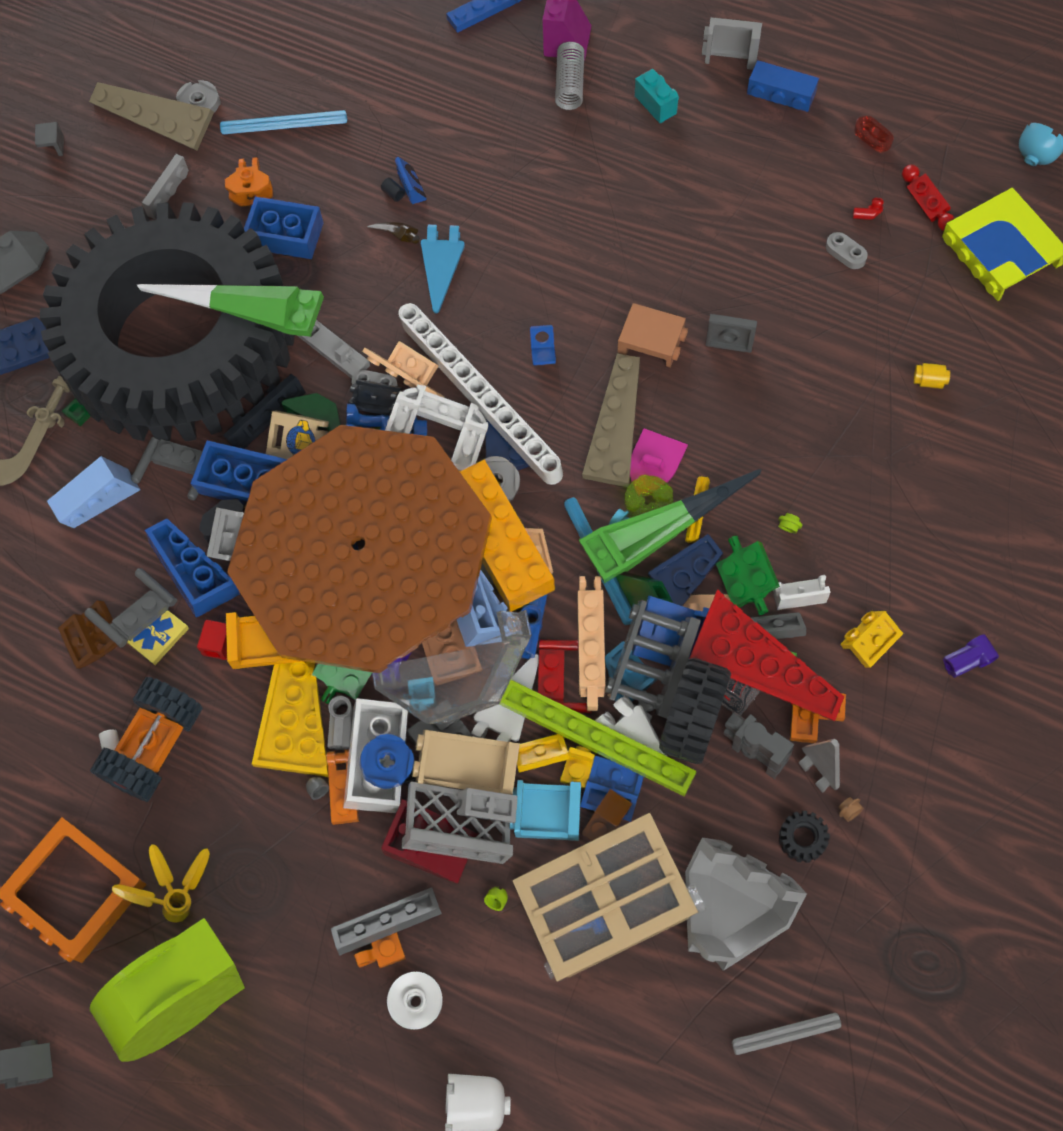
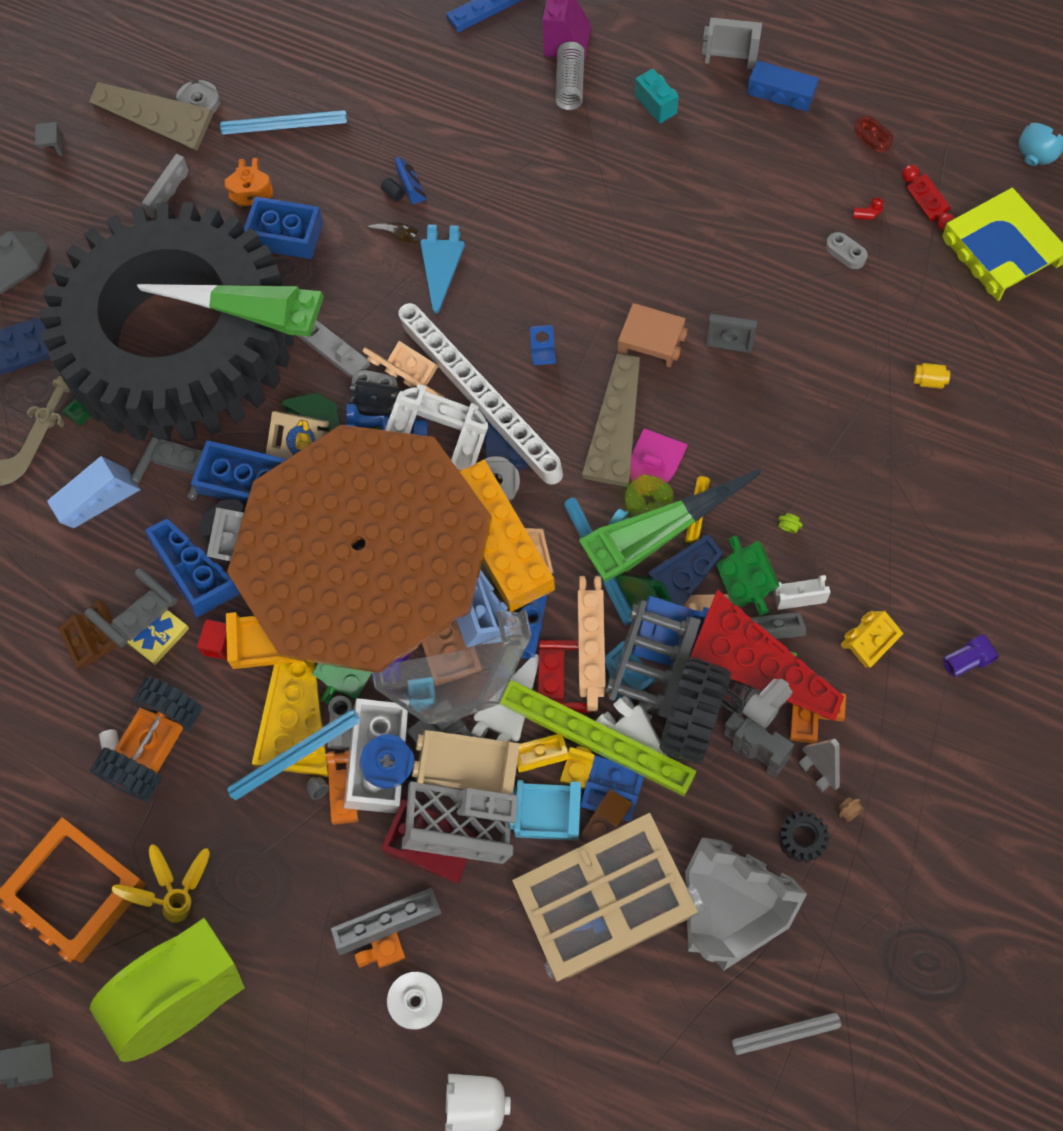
black hinge [223,374,306,449] -> none
lime hinge [484,887,508,911] -> none
none -> dark azure axle [227,709,360,800]
none -> light grey piece [743,679,792,728]

